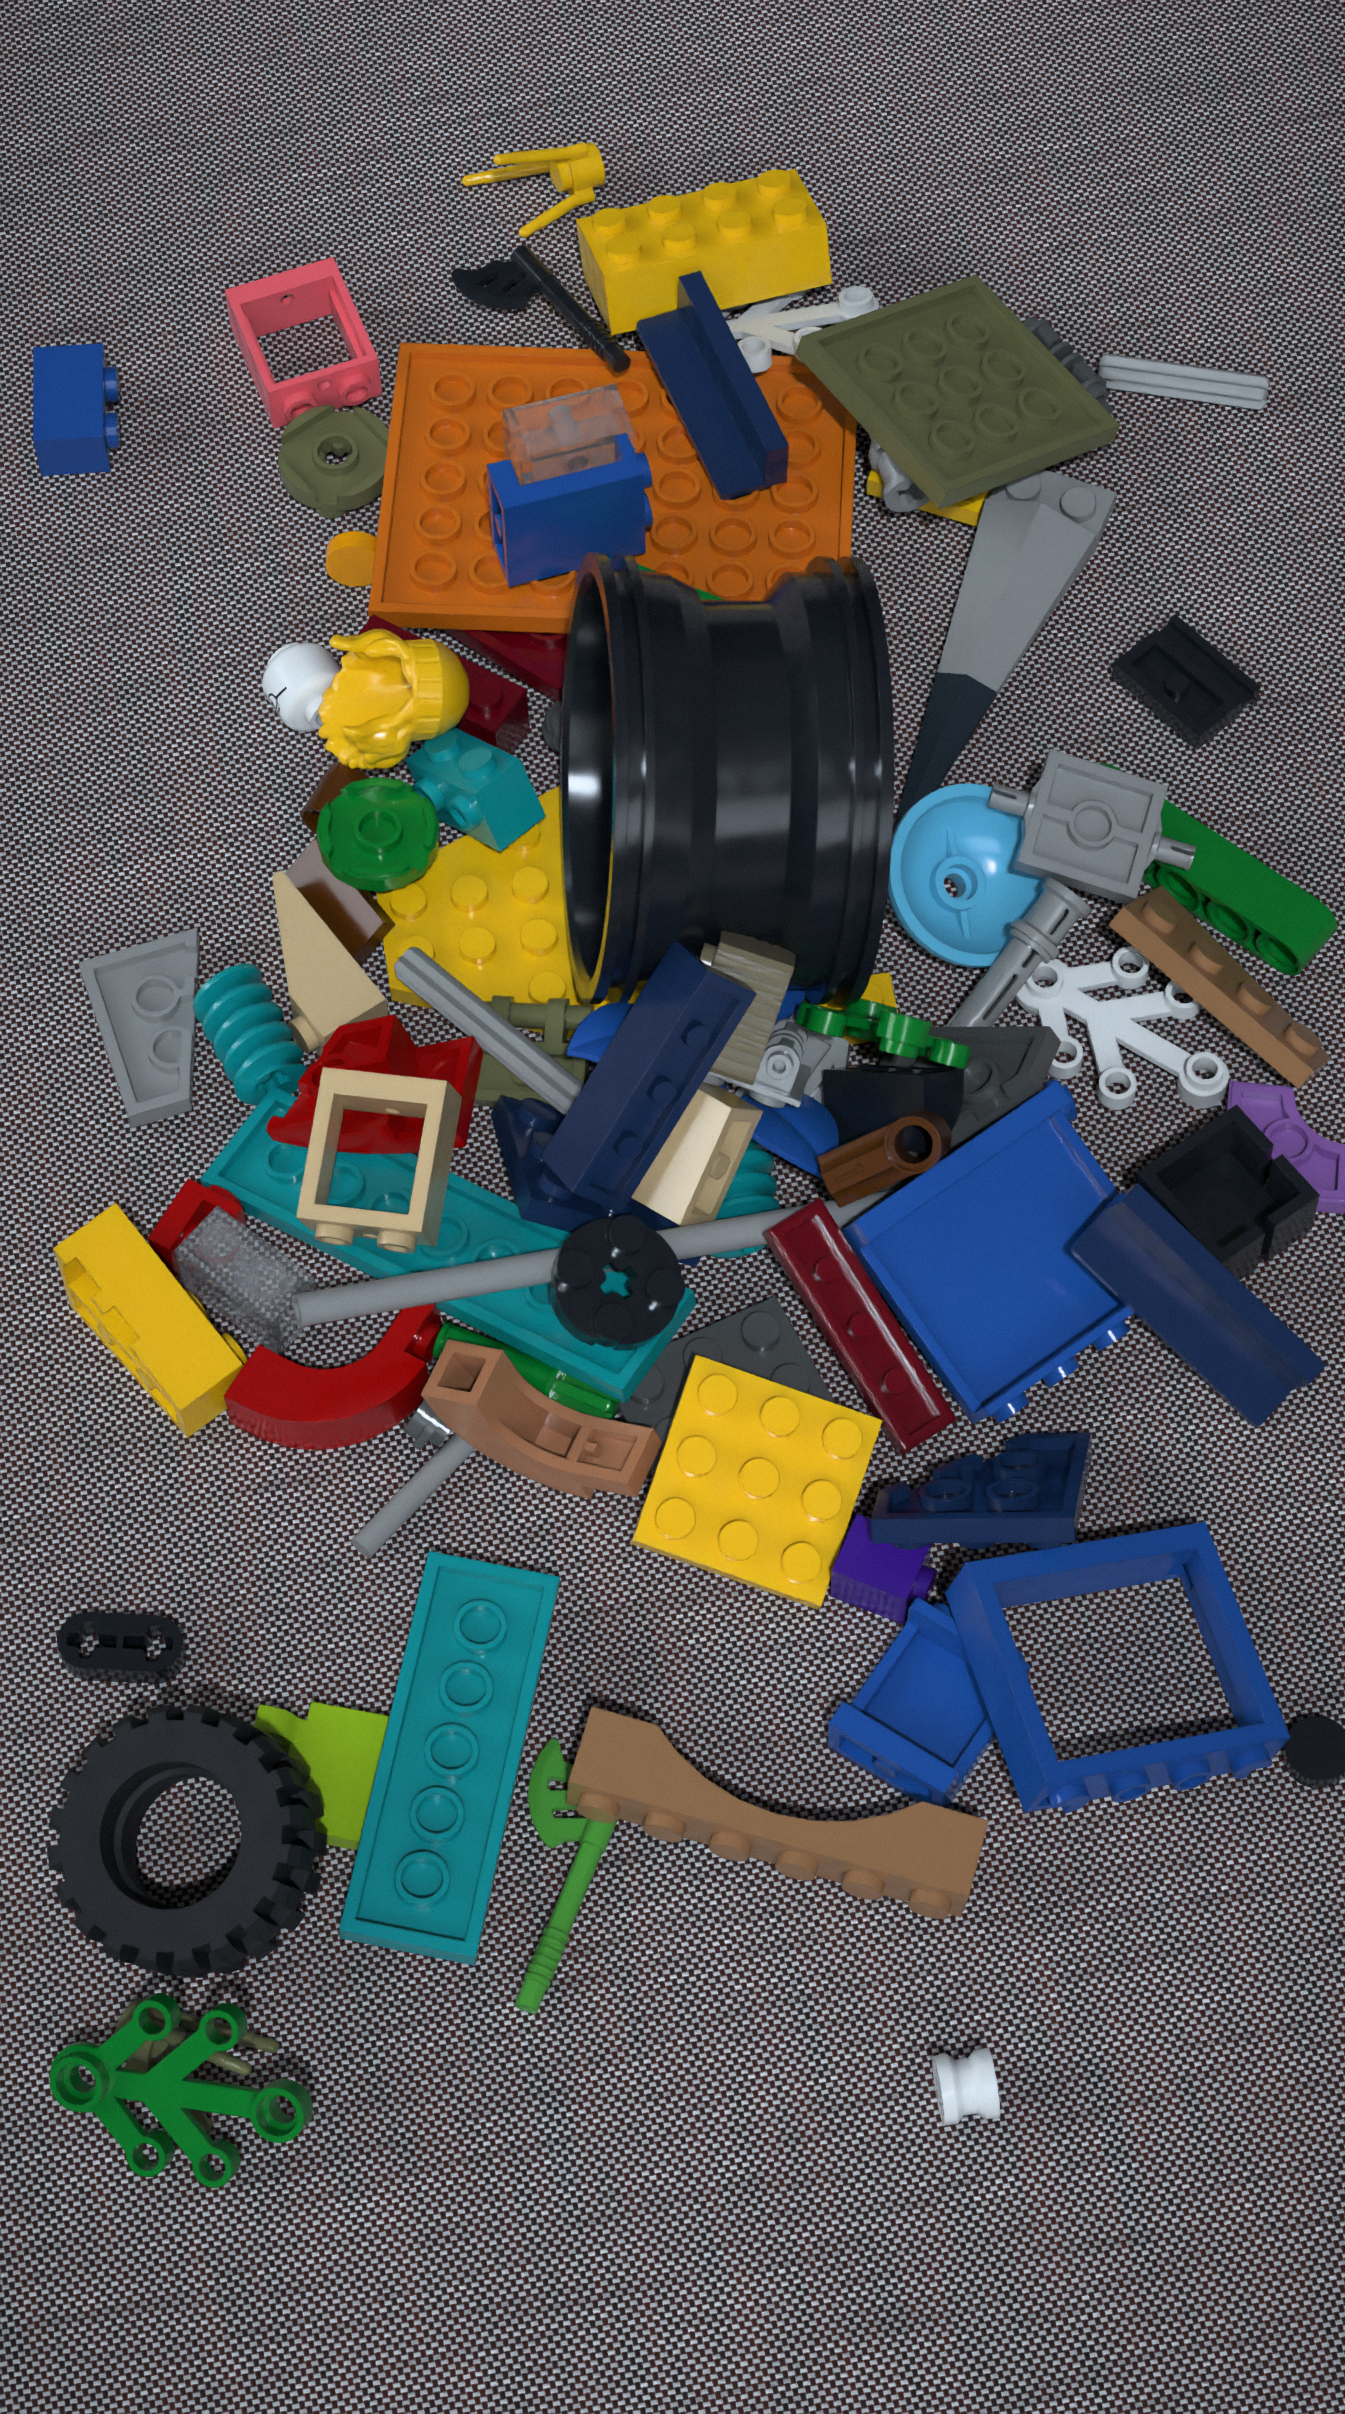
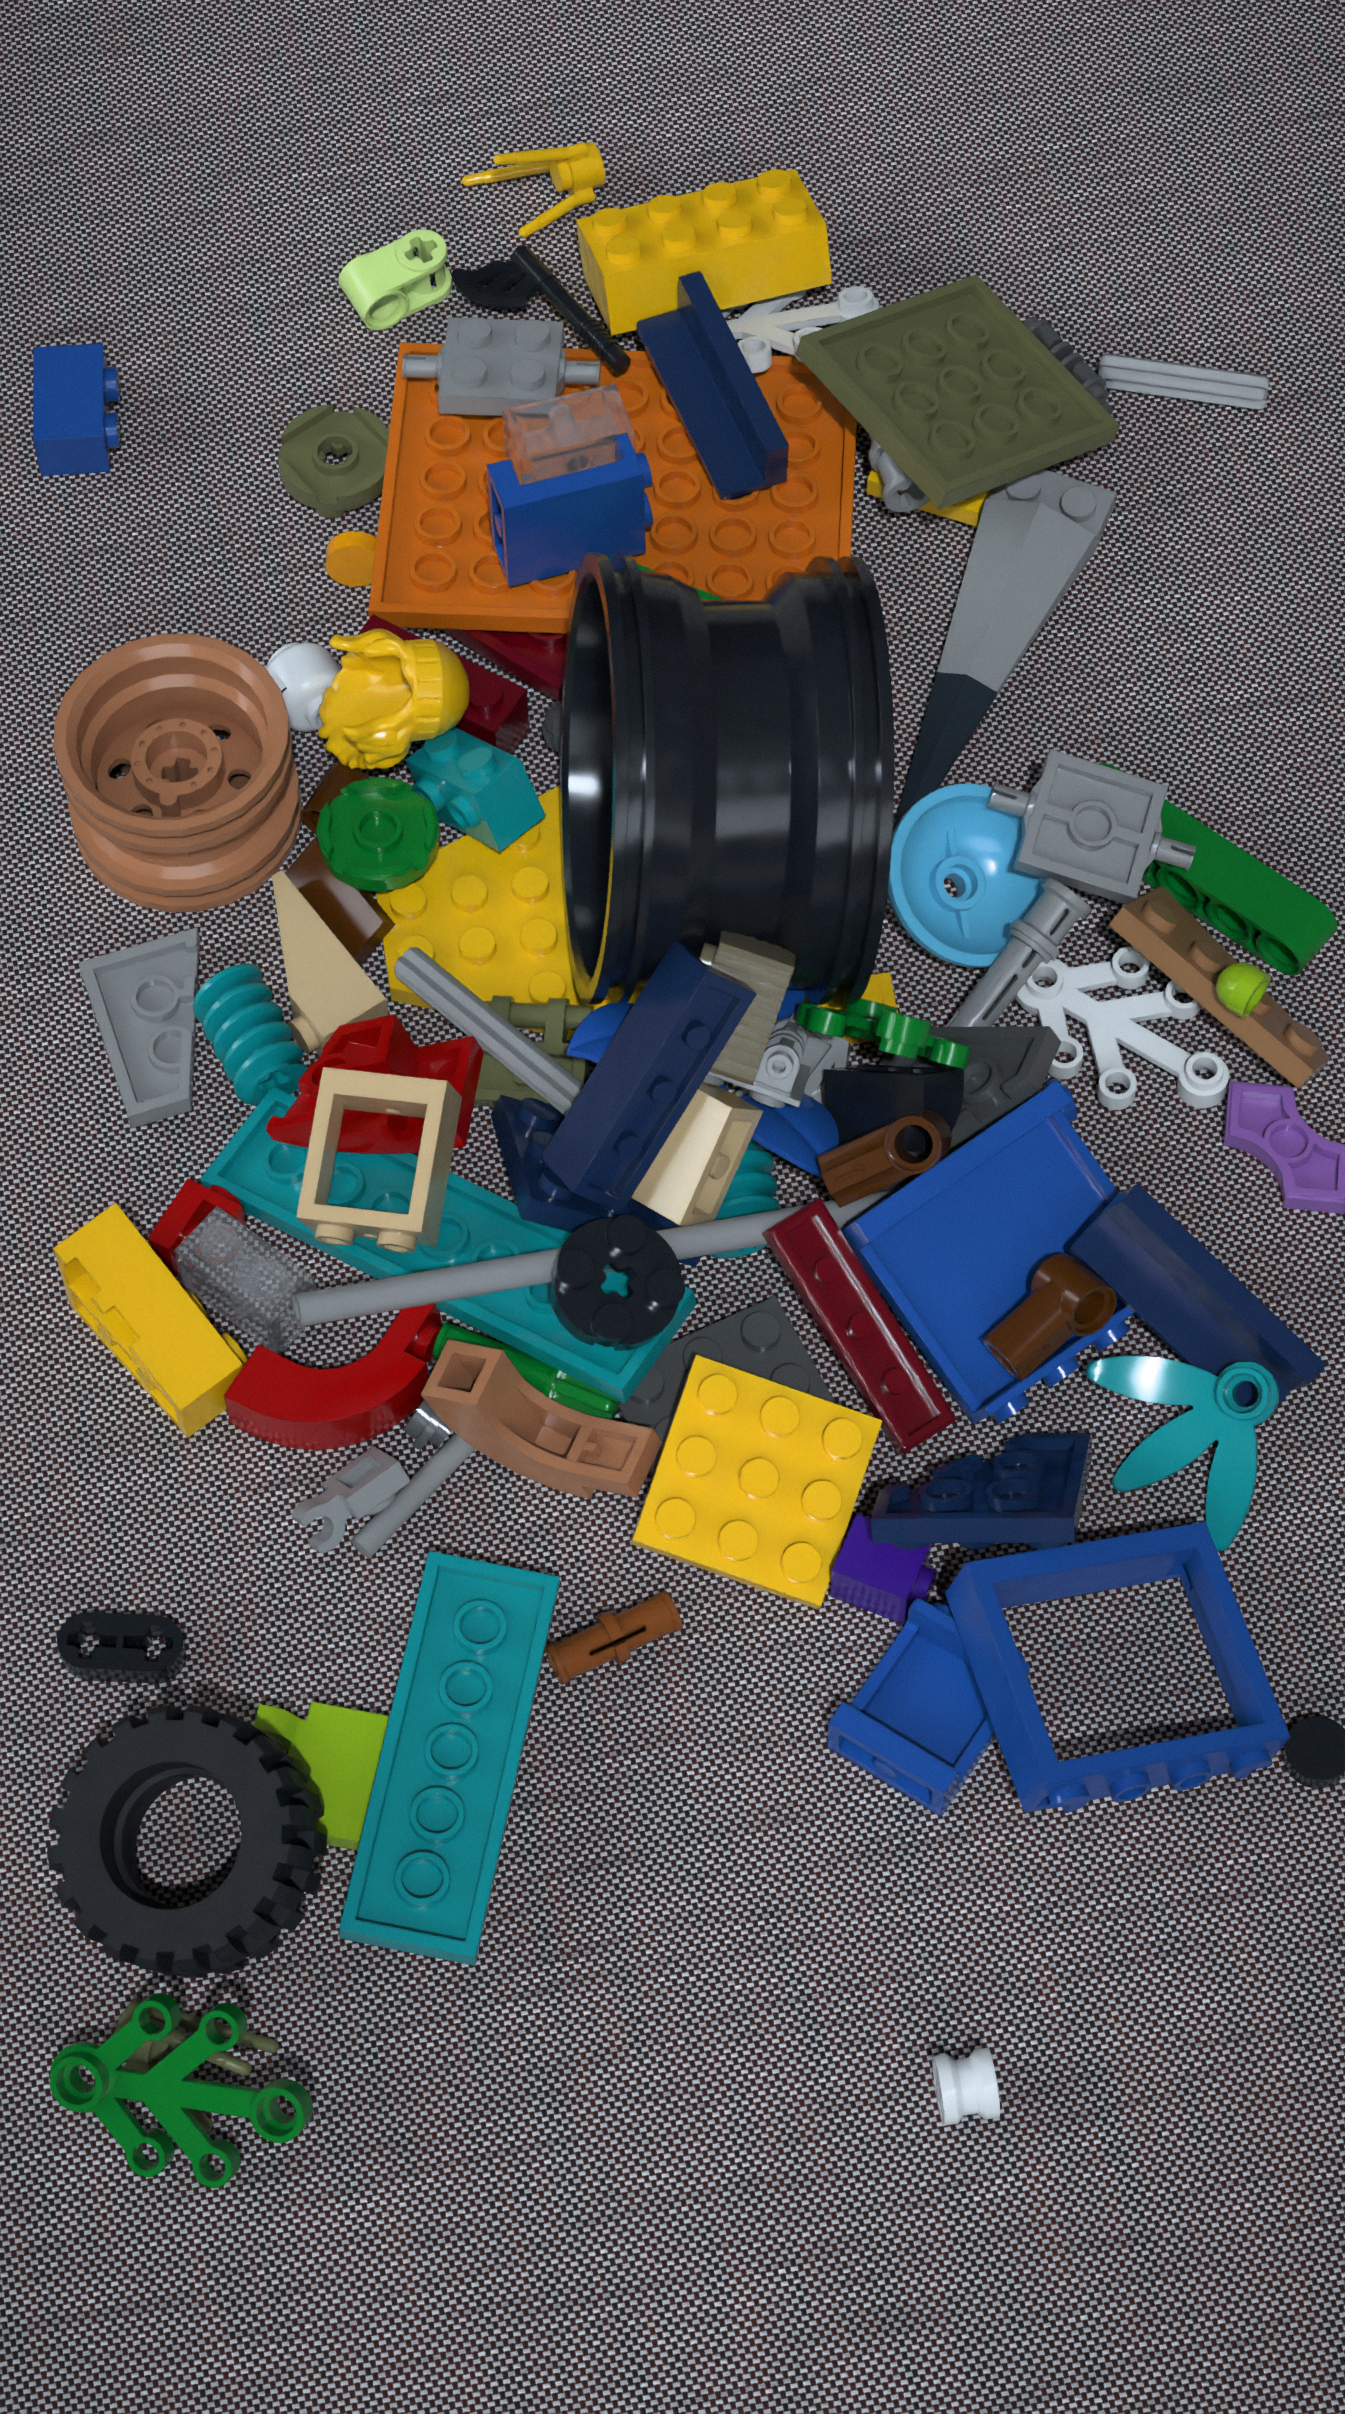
coral window [225,257,382,429] -> none
bright green piece [514,1738,618,2014] -> none
medium nougat arch [566,1706,989,1919] -> none
black plate [1112,614,1261,750] -> none
black piece [1135,1104,1320,1281] -> none
none -> nougat wheel [53,633,302,912]
none -> light grey plate [291,1446,411,1553]
none -> yellowish green piece [338,229,453,330]
none -> light grey plate [402,317,601,418]
none -> dark orange pin [545,1590,683,1685]
none -> reddish brown piece [982,1253,1117,1381]
none -> teal plant [1086,1355,1279,1551]
none -> lime hinge [1215,963,1271,1019]

